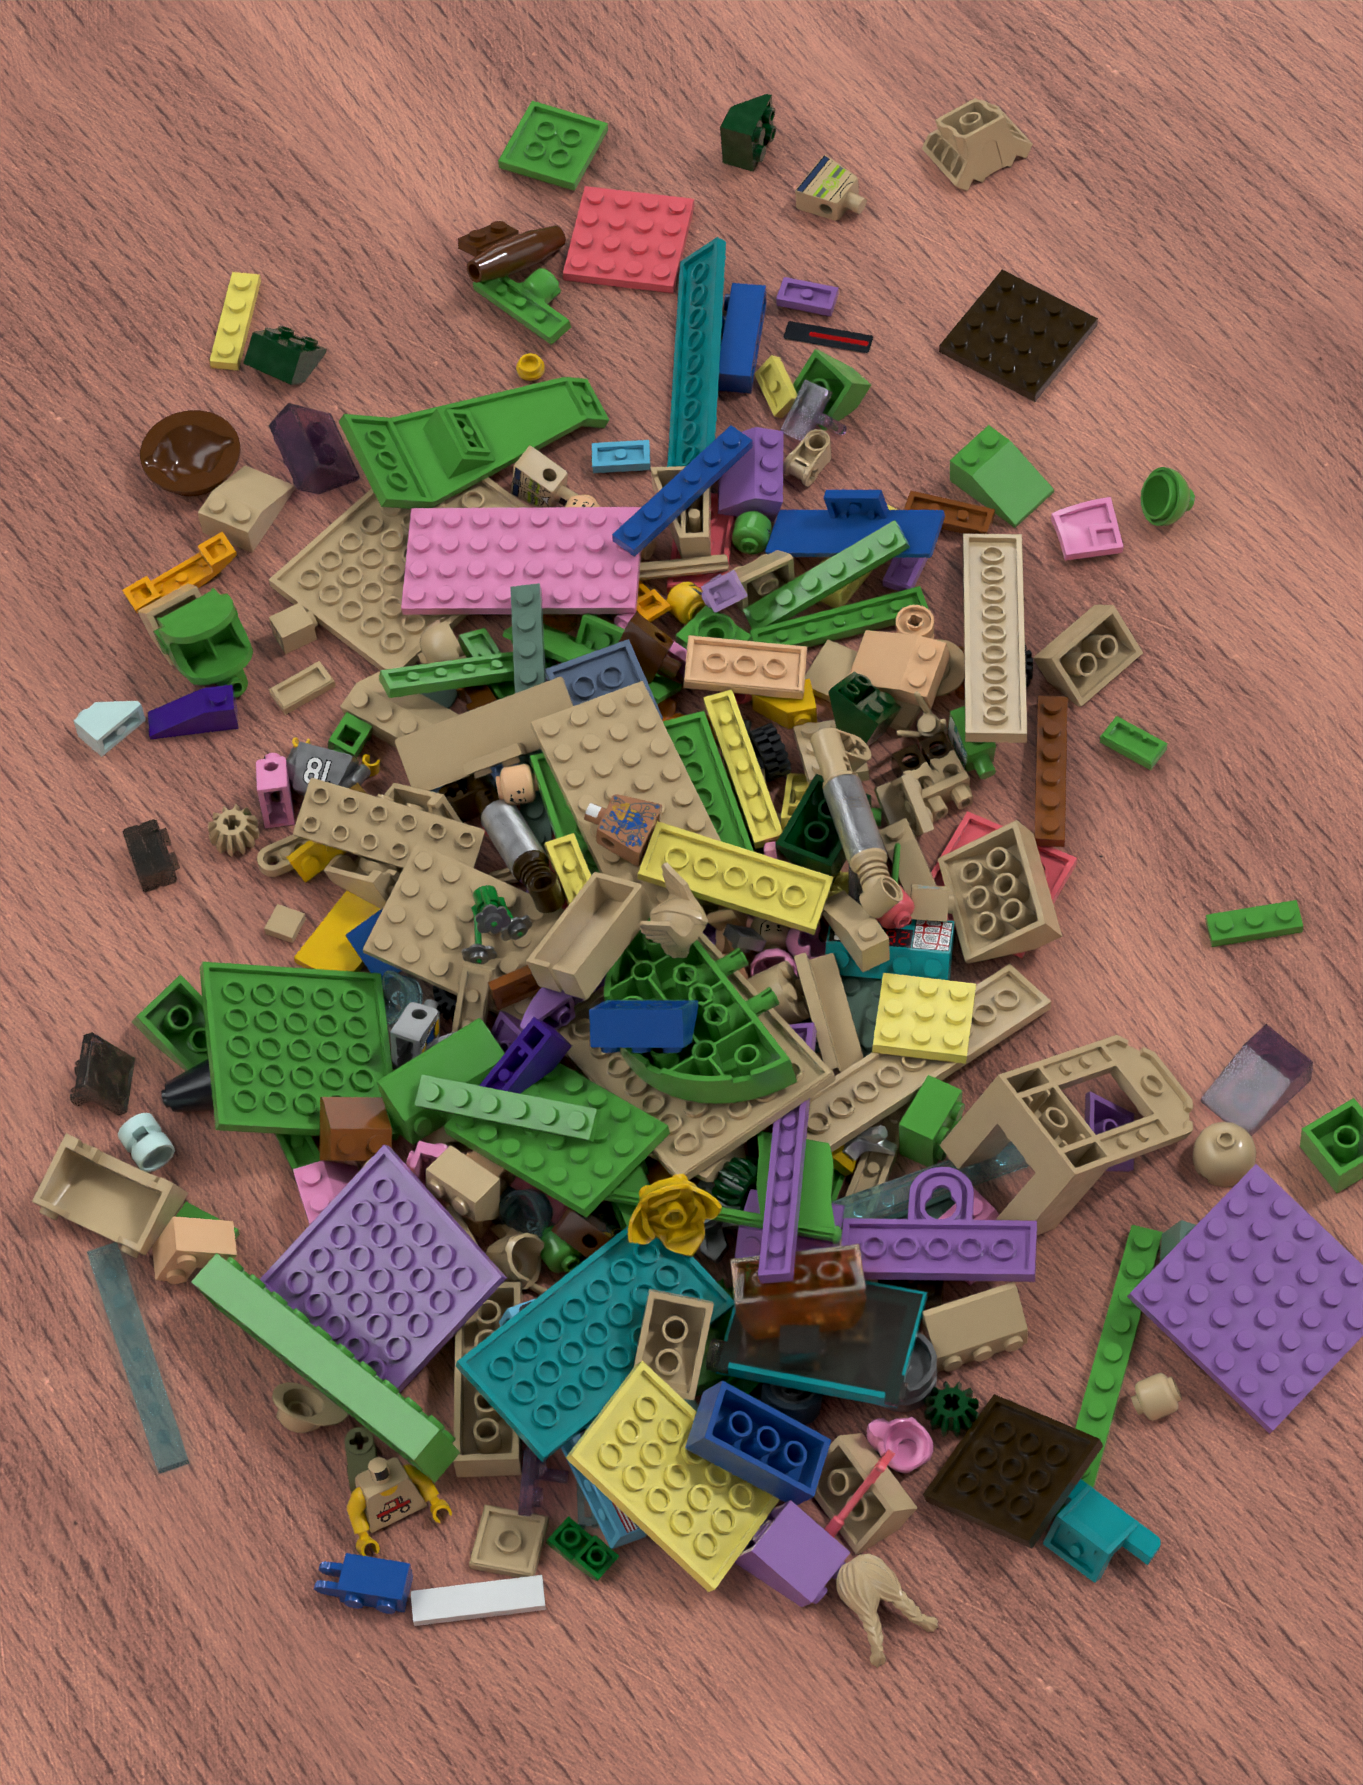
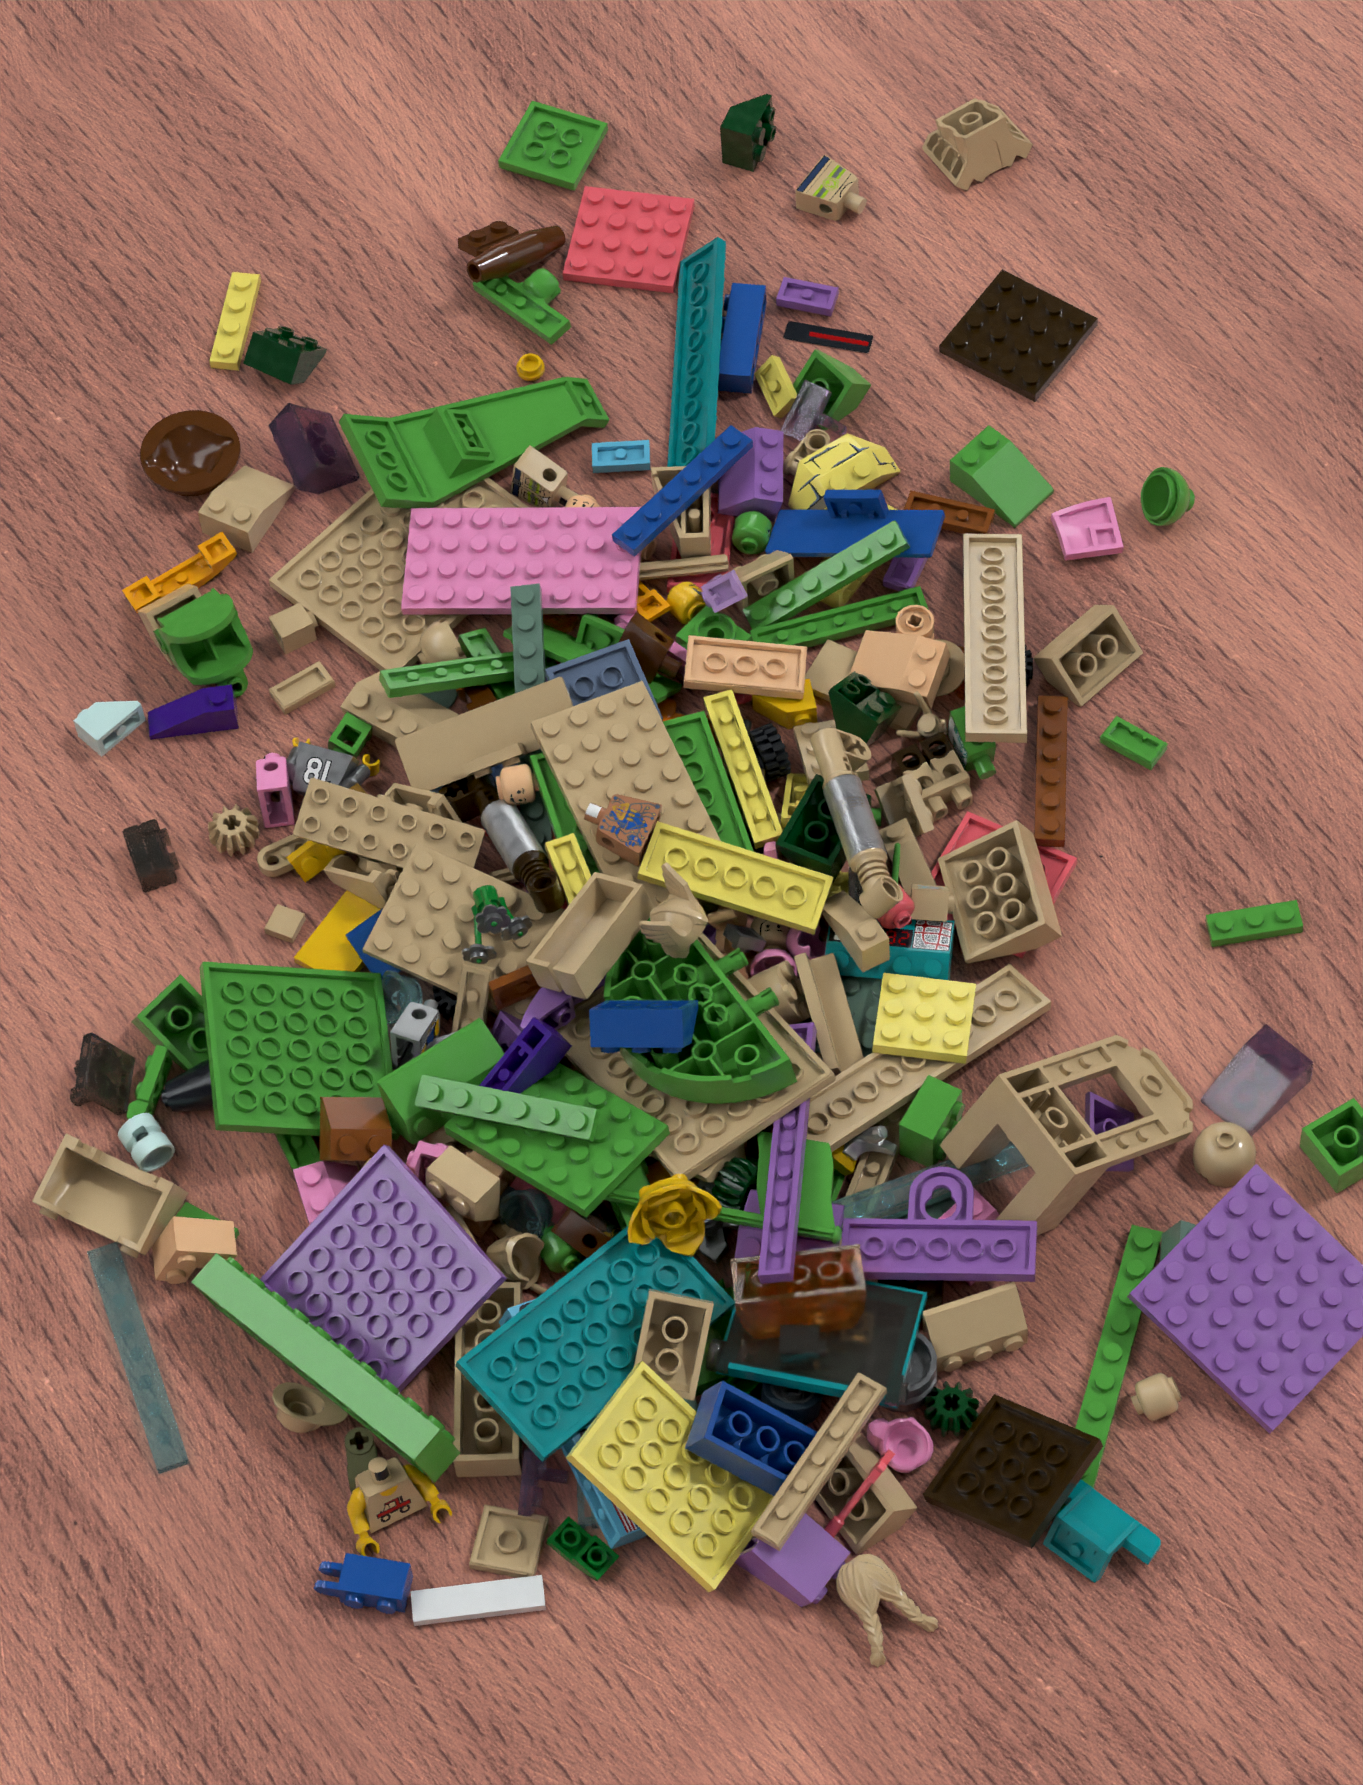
none -> bright green hinge [126,1045,173,1120]
none -> tan tile [751,1372,887,1551]
none -> light yellow wedge [788,433,901,510]

